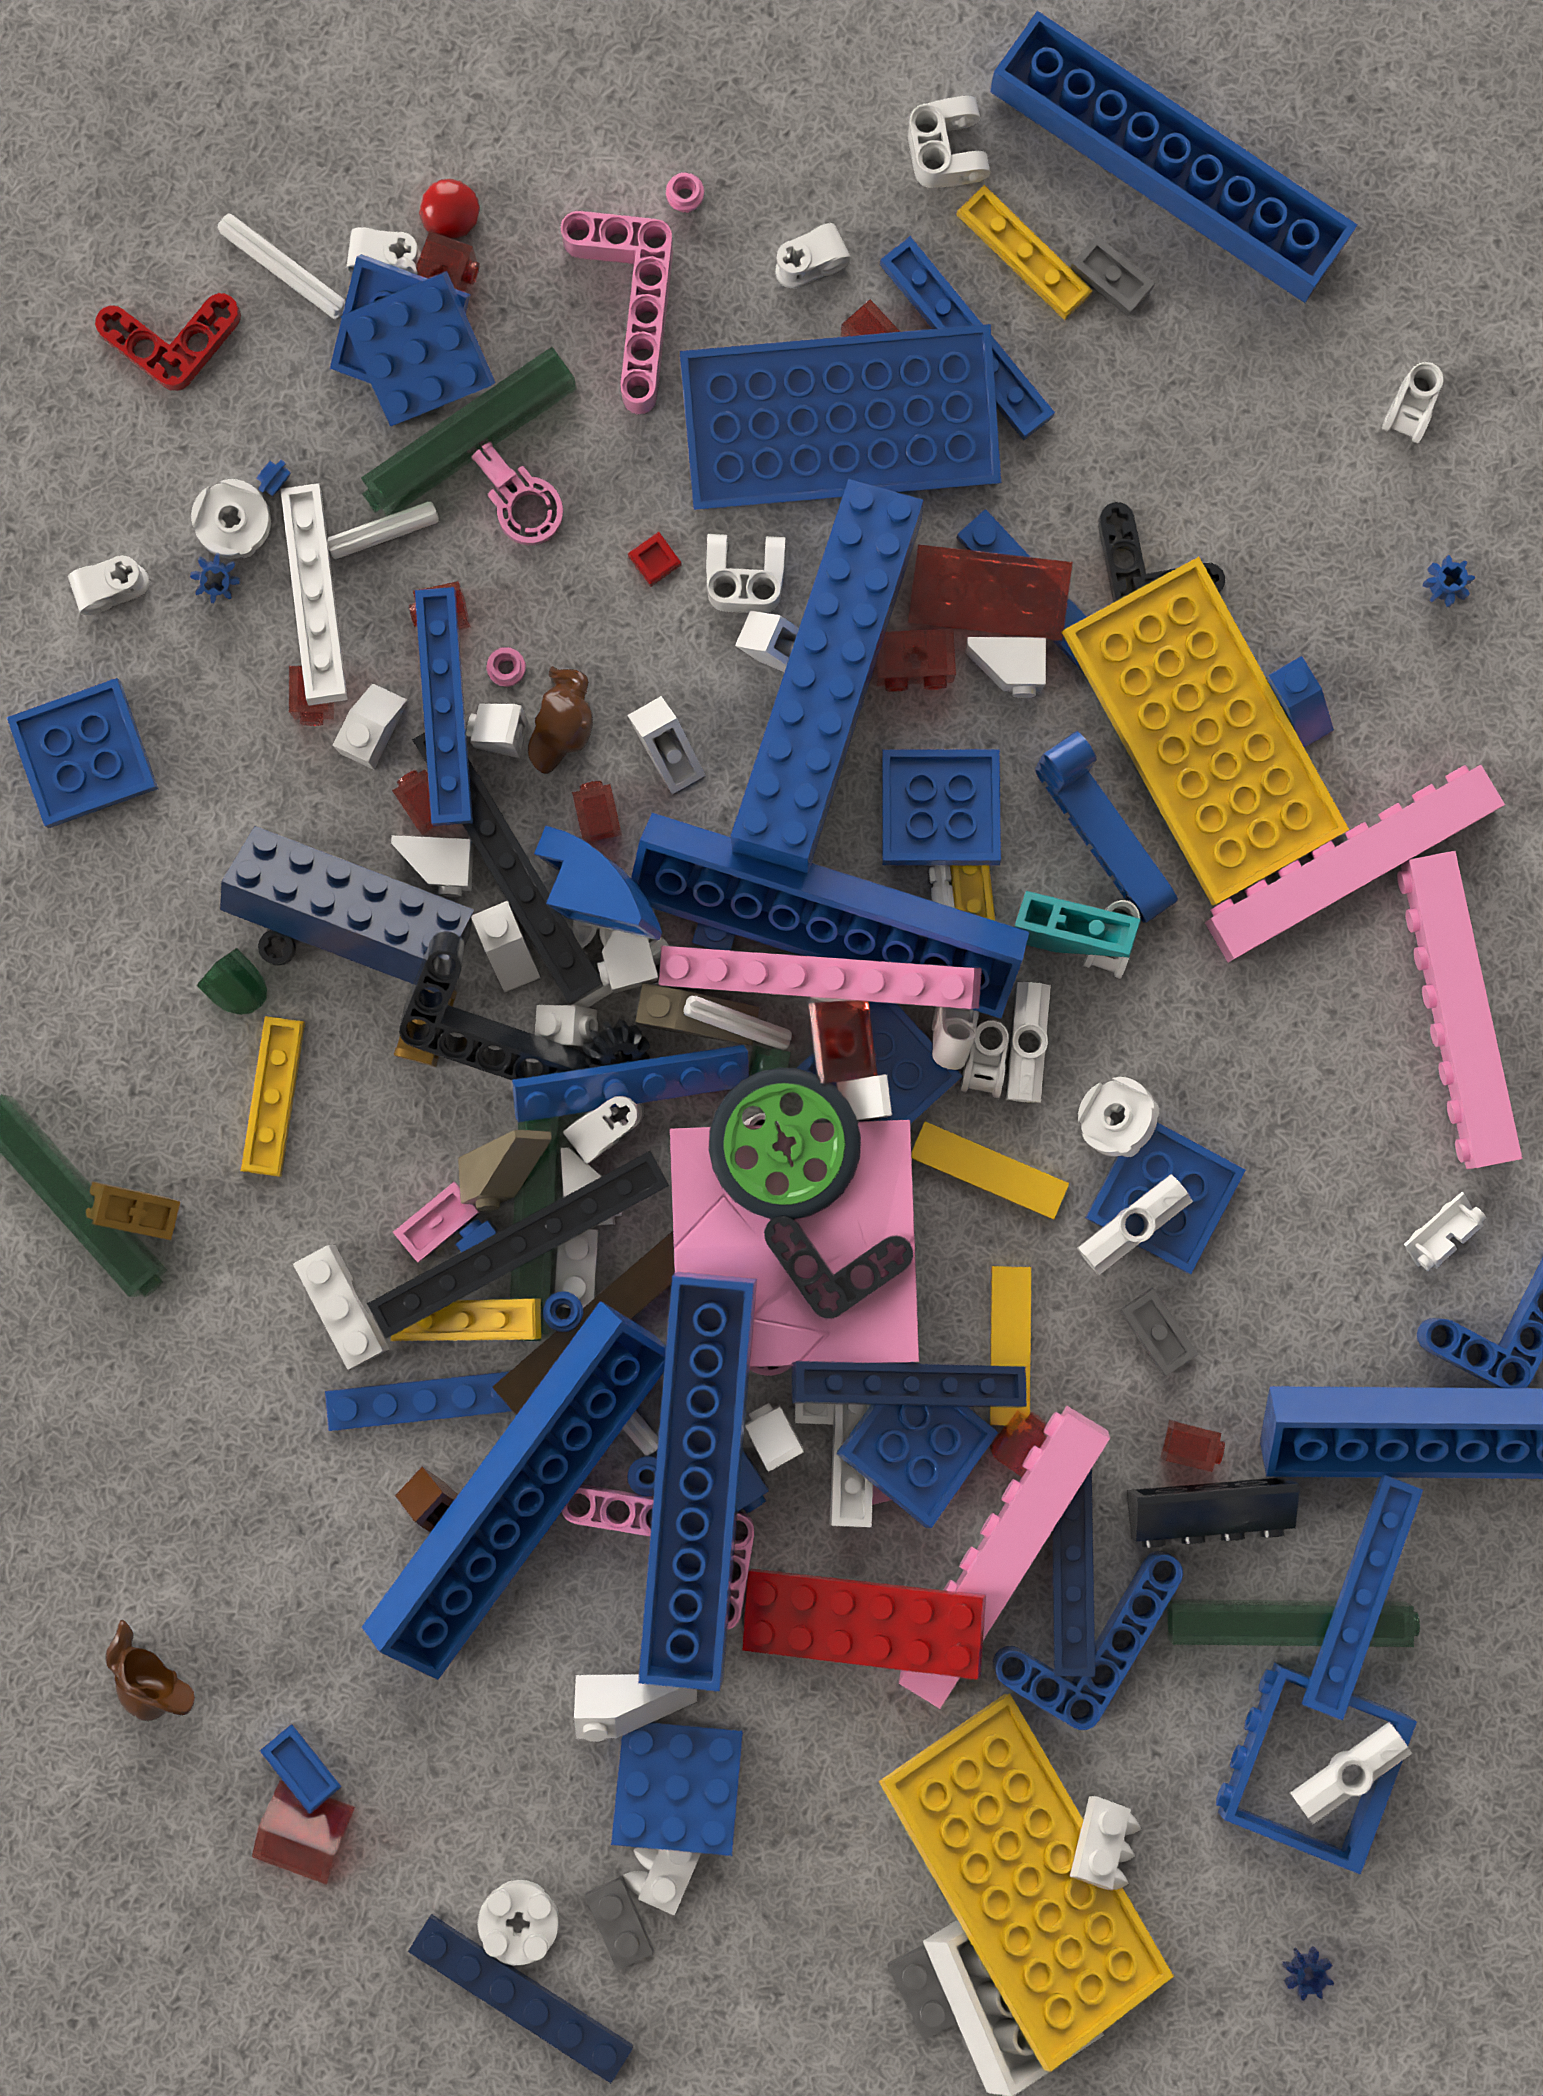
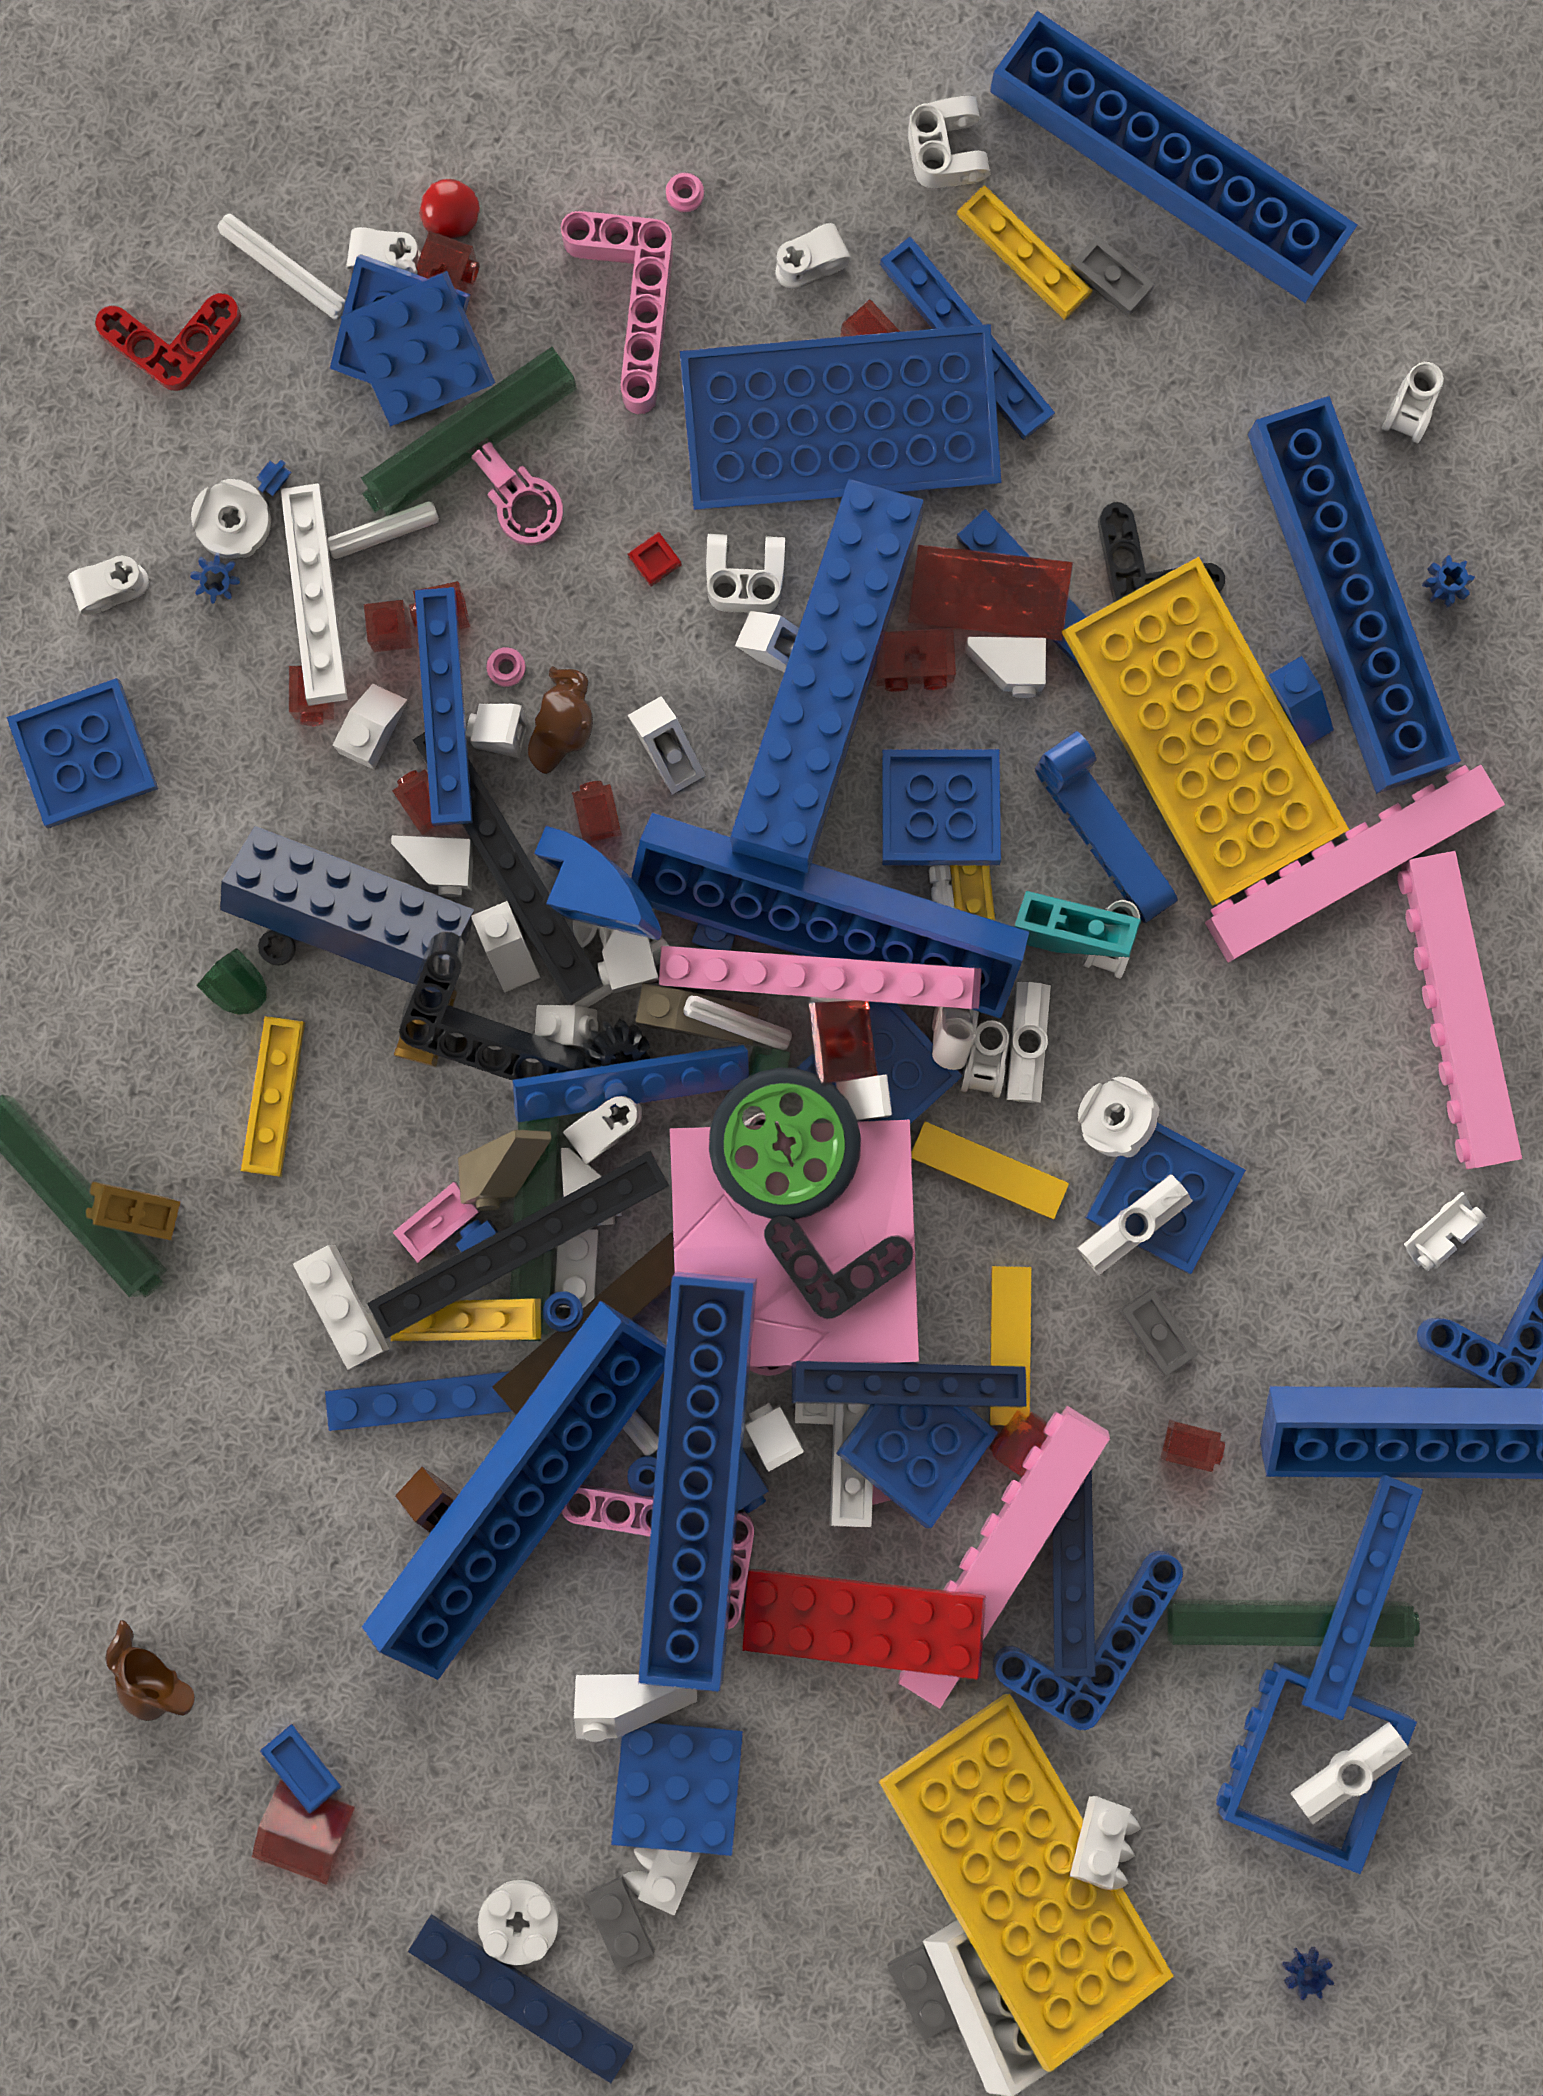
black slope [1127,1477,1300,1548] -> none
none -> clear red brick [364,600,412,652]
none -> blue brick [1248,395,1461,794]

